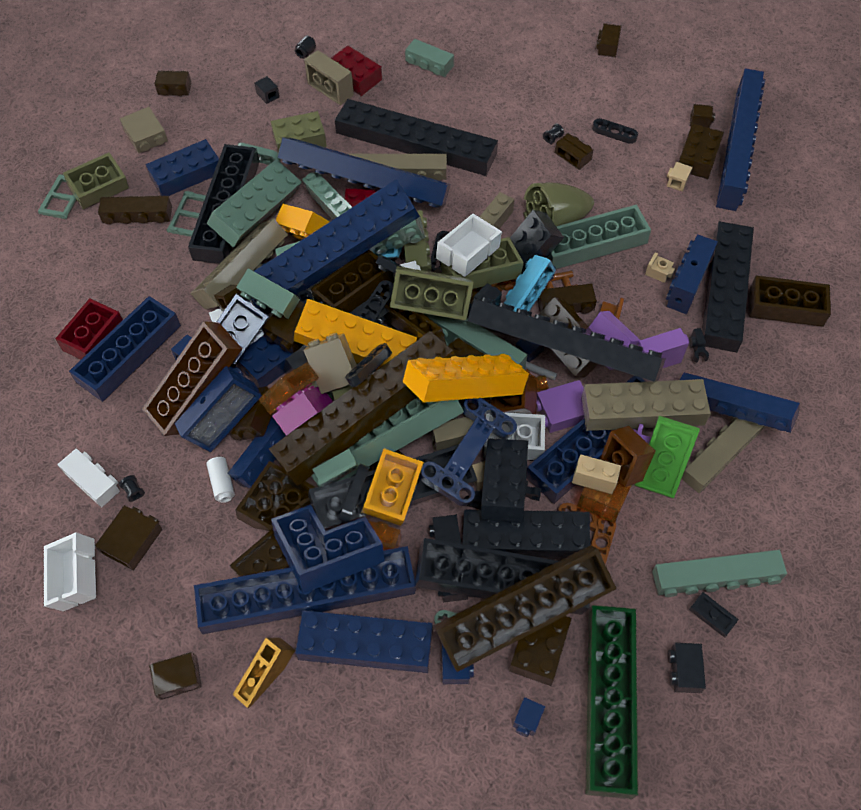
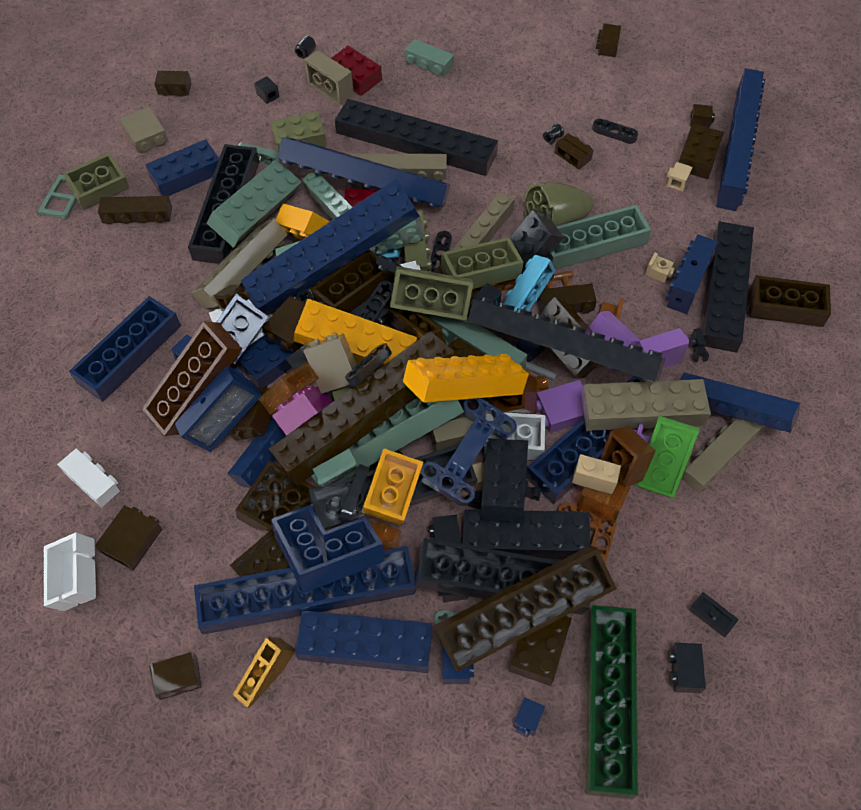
dark red brick [55,298,123,360] -> none
black bush [119,475,145,502] -> none
sand green window [167,191,206,237] -> none
white brick [206,457,235,503] -> none
sand green brick [236,268,300,319] -> none
white piece [436,214,502,277] -> none
sand green brick [652,550,787,597] -> none

